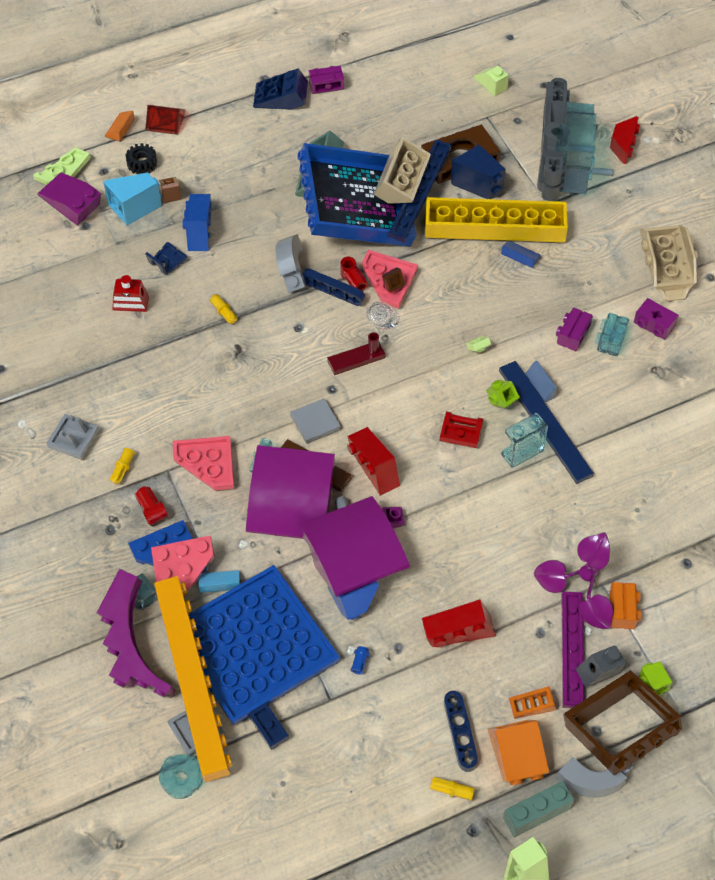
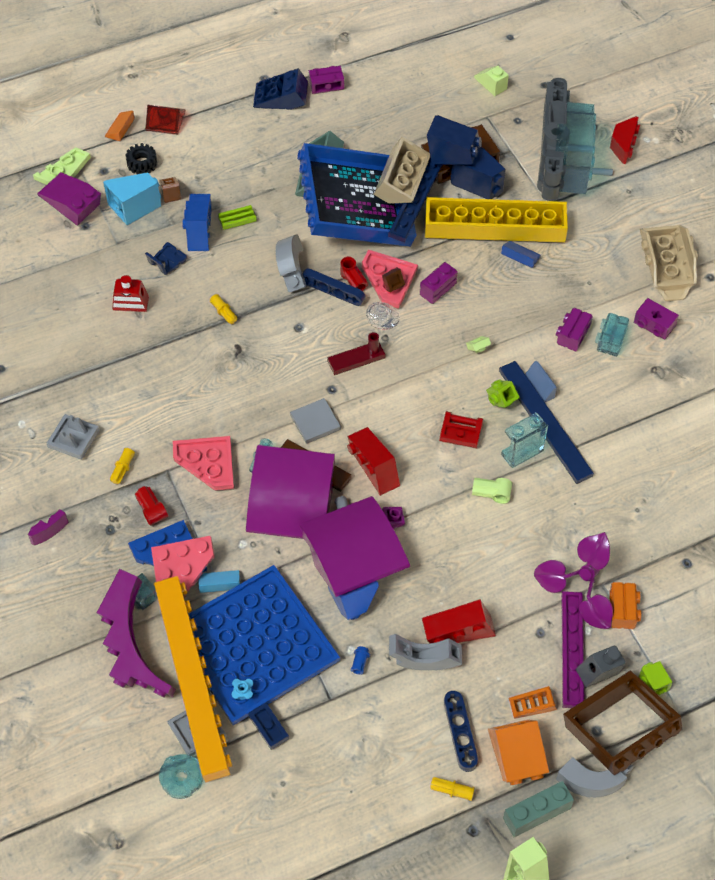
none -> magenta slope [28,509,69,546]
none -> lime tile [218,205,257,230]
none -> medium azure plate [232,679,253,700]
none -> light grey arch [389,634,462,670]
none -> magenta brick [420,262,458,304]
none -> dark blue slope [427,115,482,164]
none -> yellowish green piece [472,478,512,504]

